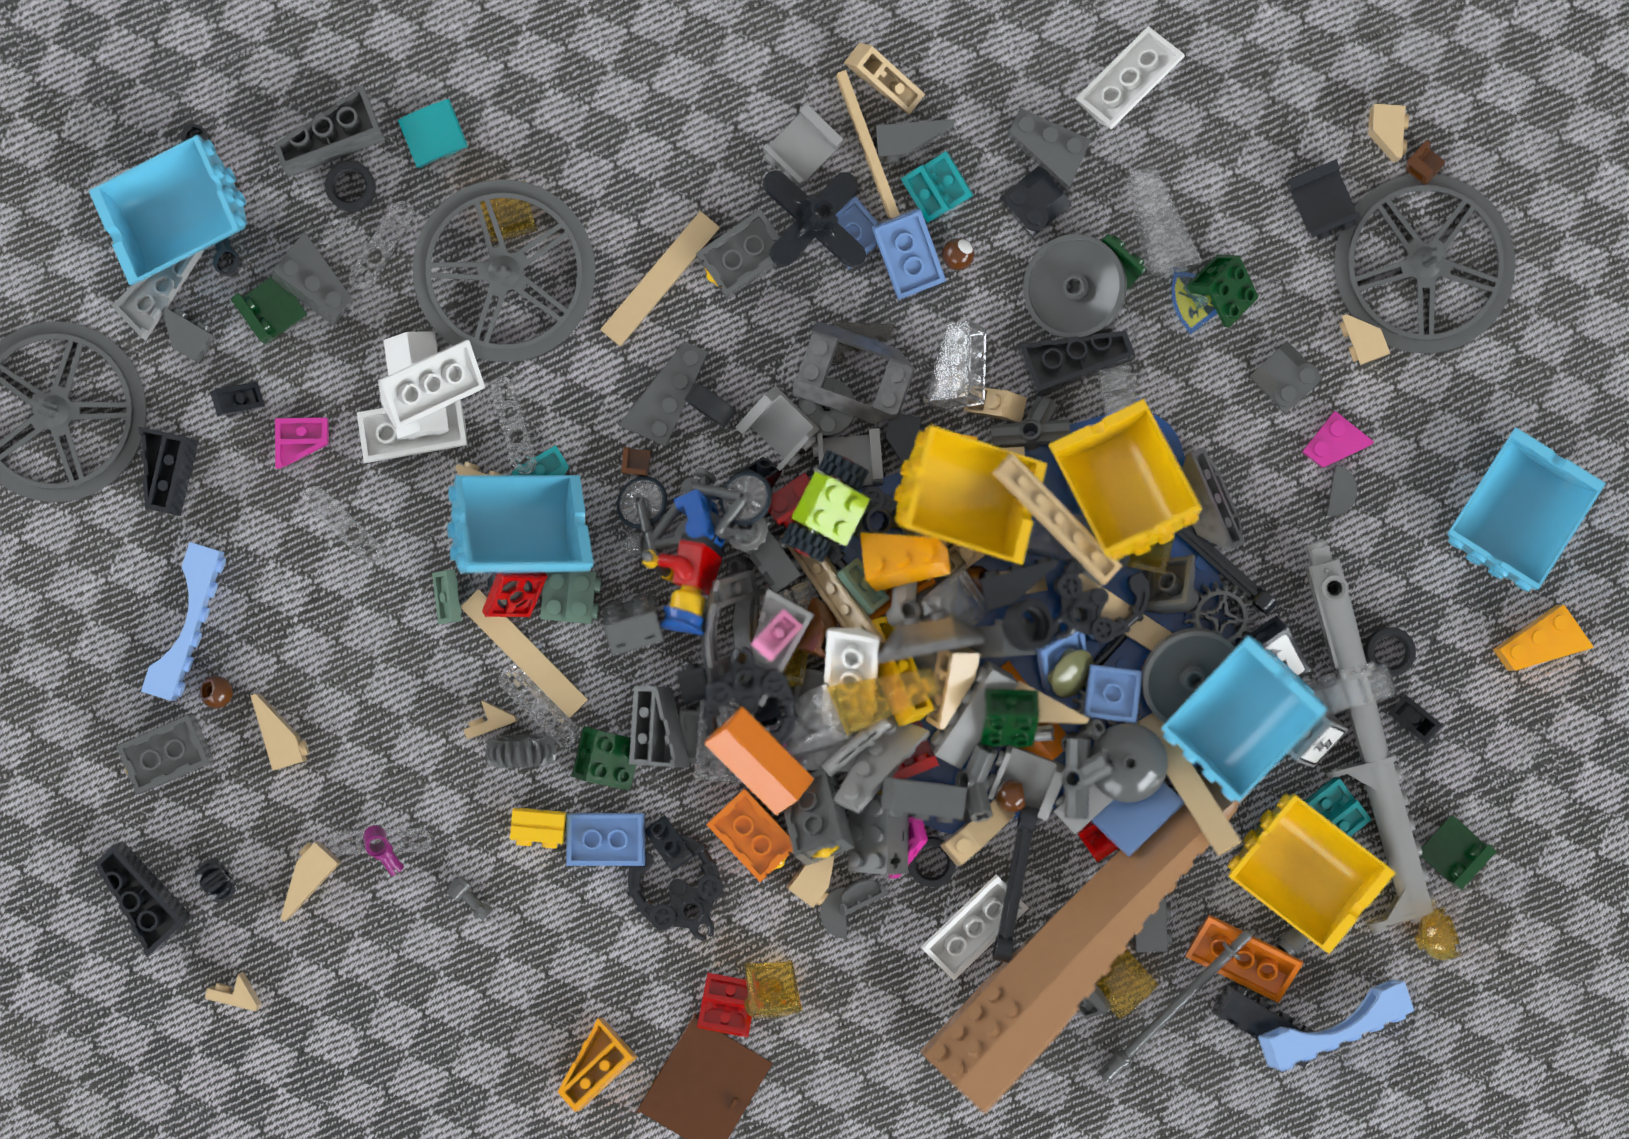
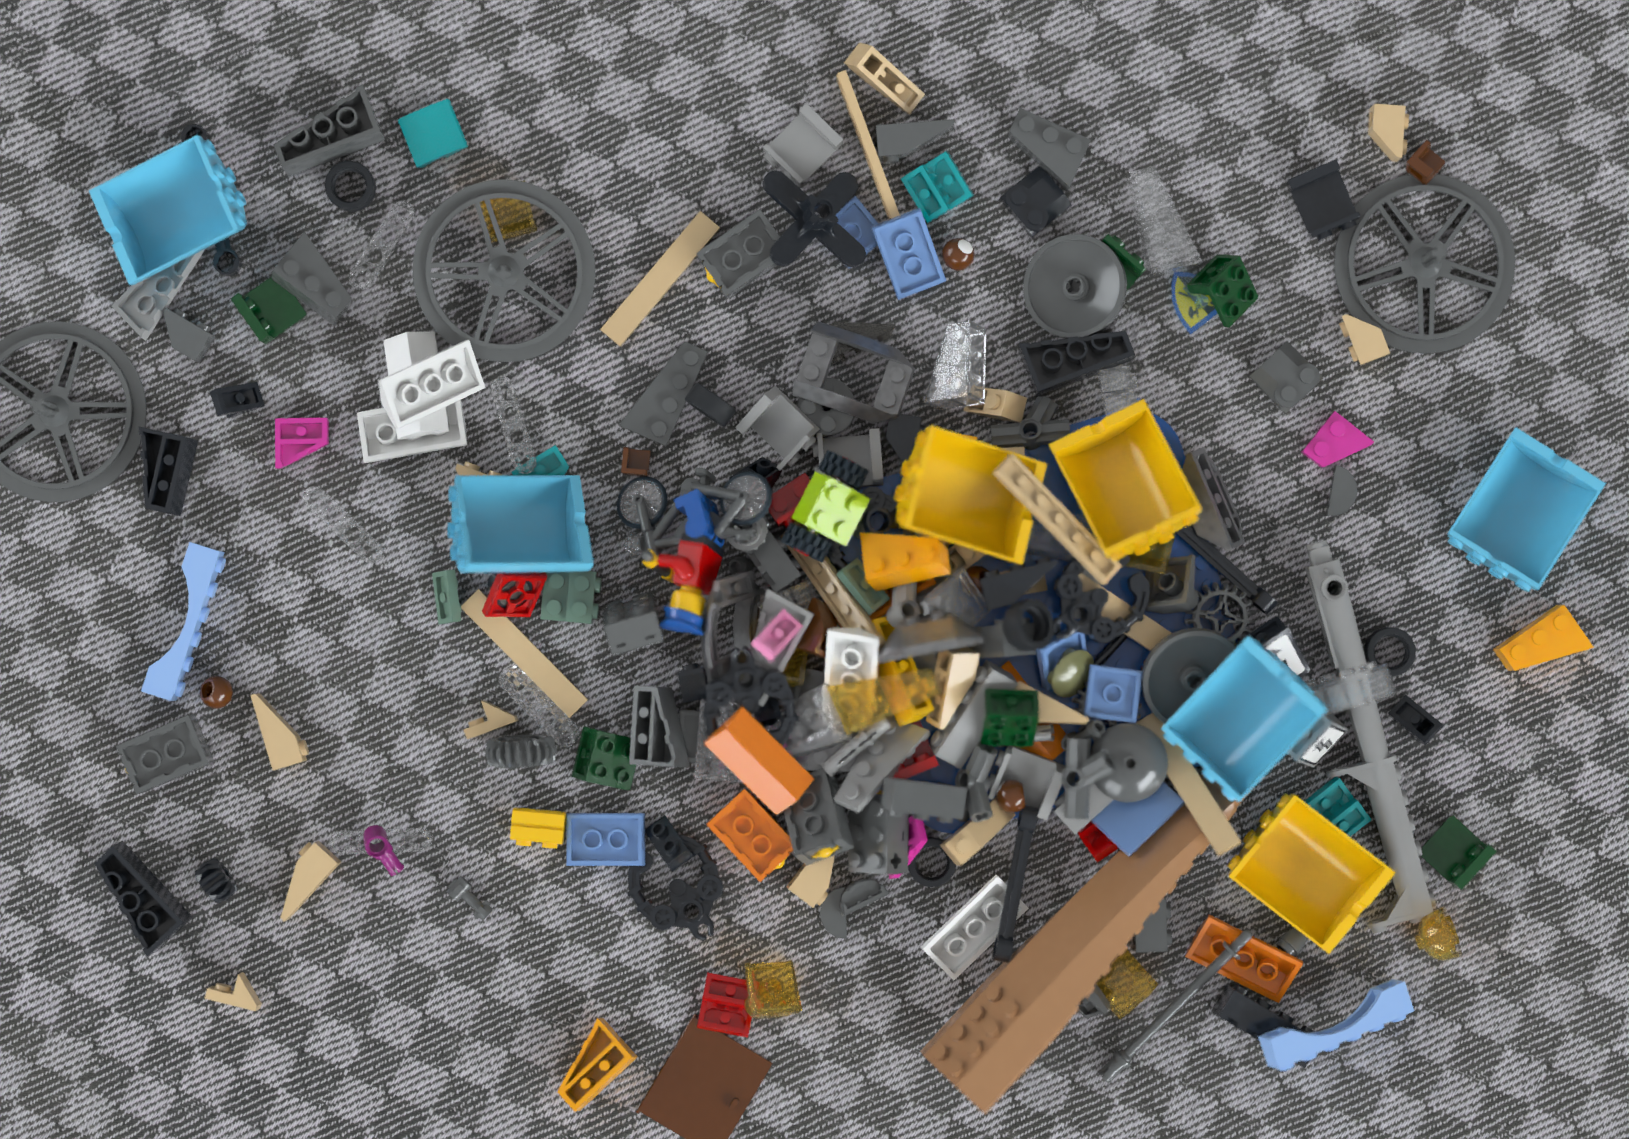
white slope [1075,26,1185,129] -> none

